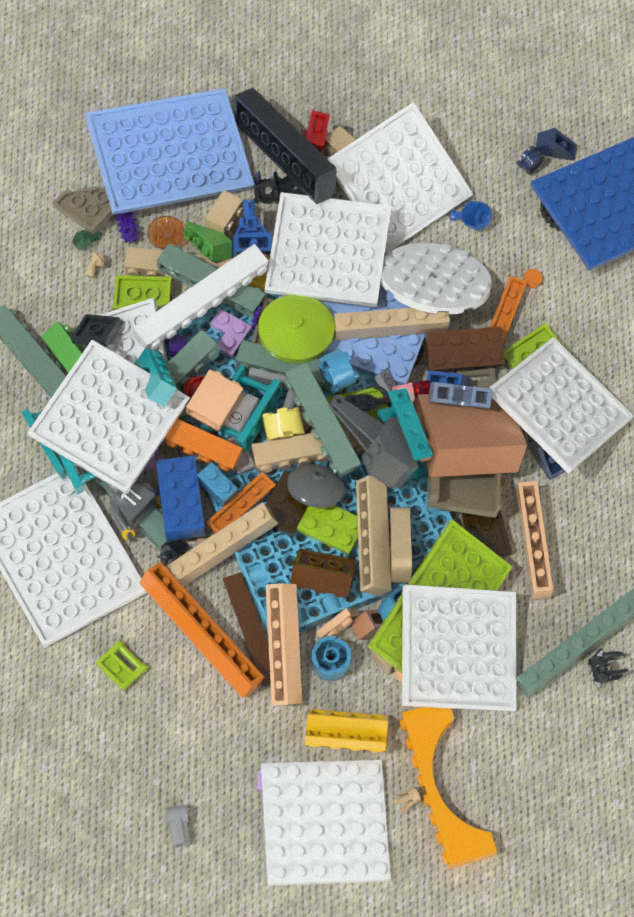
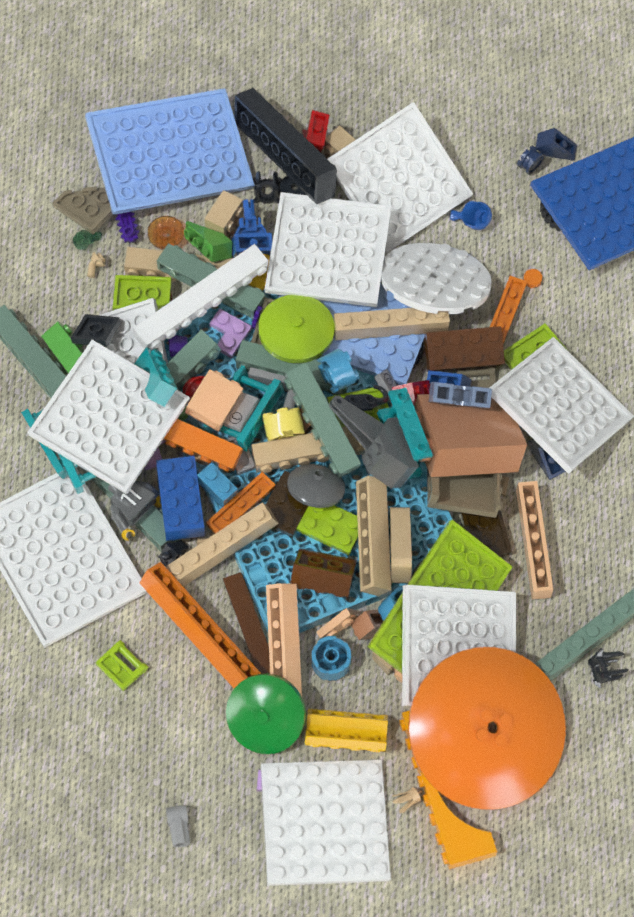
none -> green dish [226,673,306,754]
none -> orange dish [408,647,566,810]

